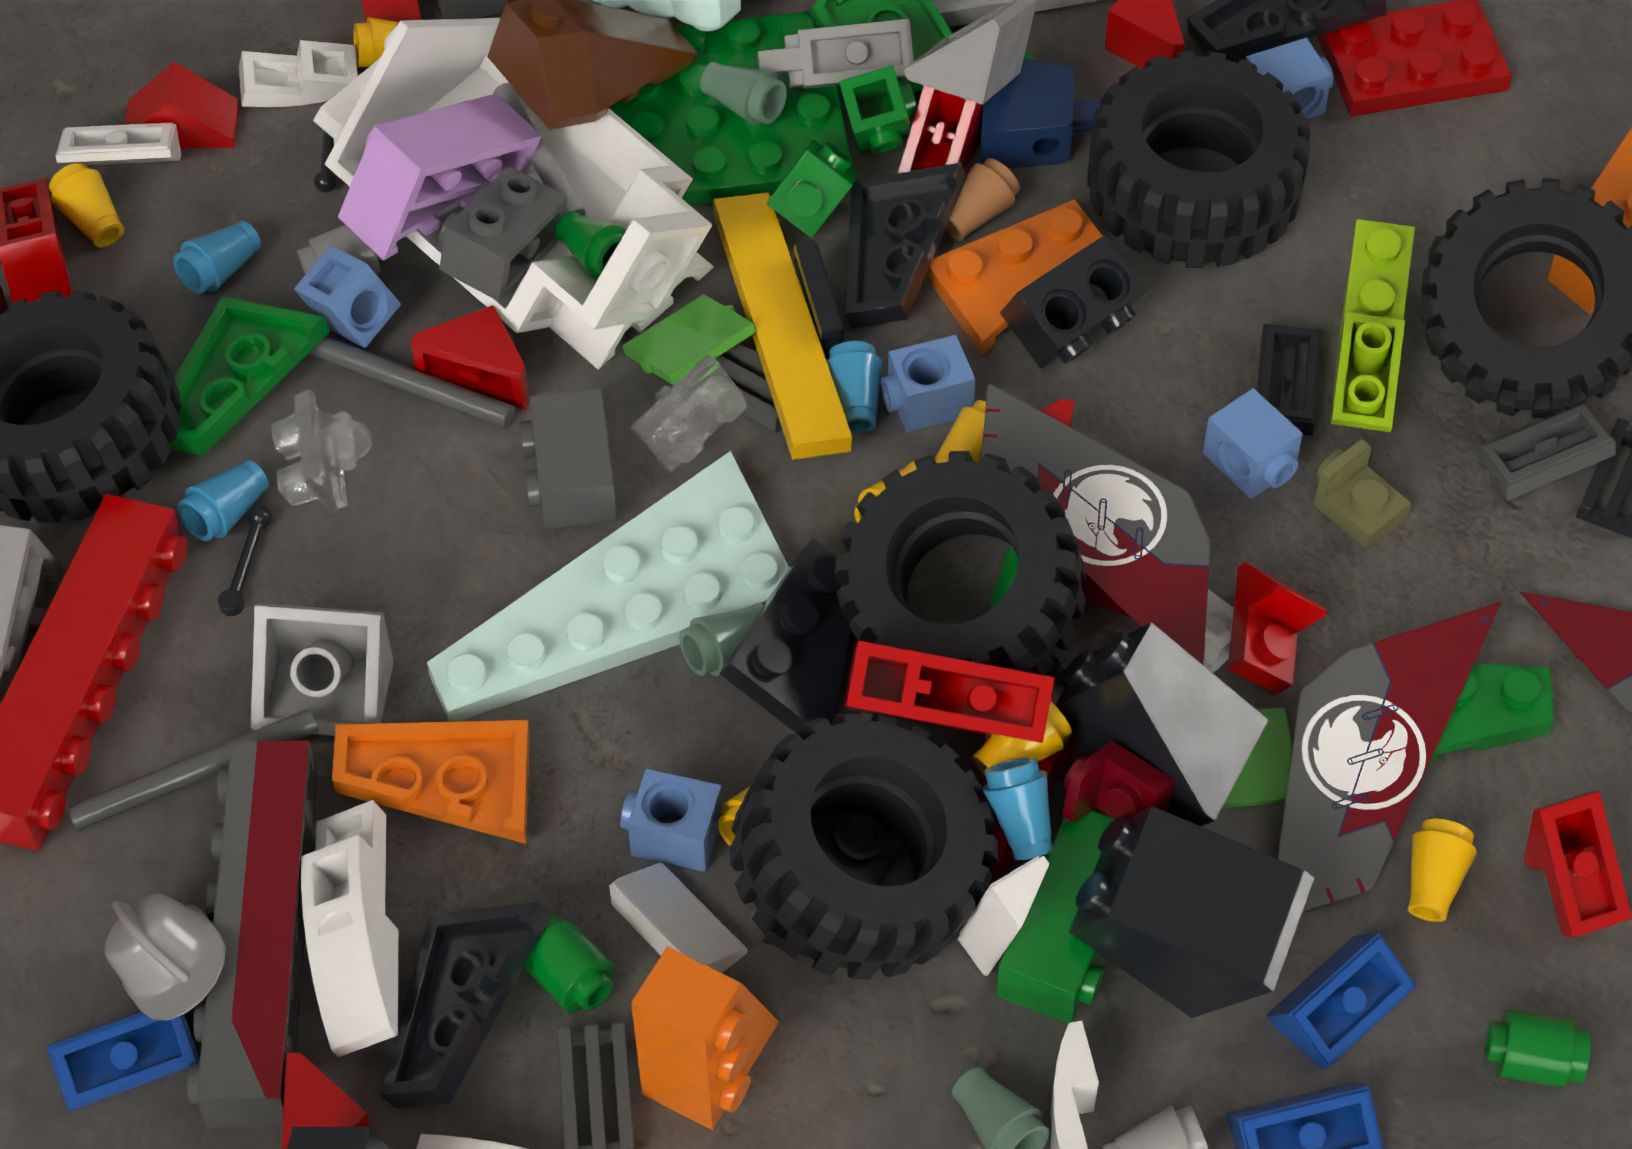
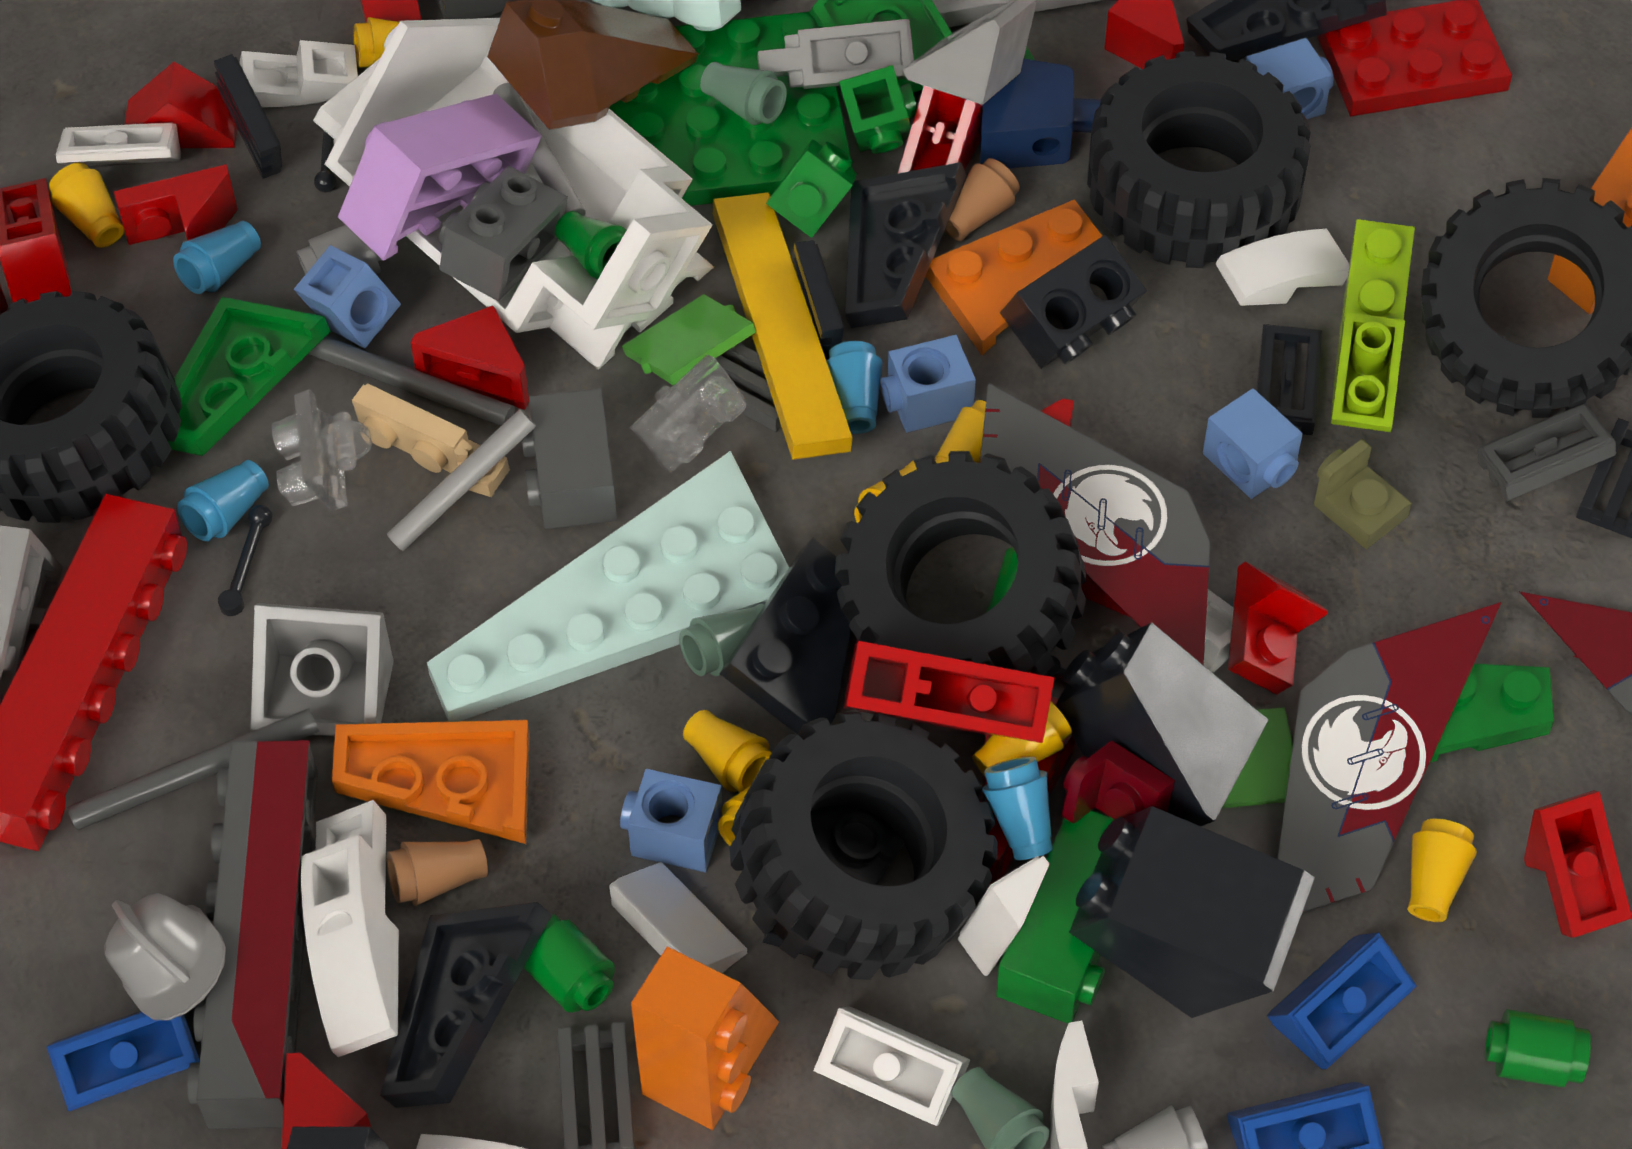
none -> red slope [114,164,238,245]
none -> black tile [214,54,282,179]
none -> tan hinge [352,383,510,497]
none -> medium nougat cone [386,839,488,906]
none -> light grey bar [387,409,536,551]
none -> yellow cone [683,710,772,792]
none -> white slope [813,1006,970,1126]
none -> white slope [1216,228,1349,306]

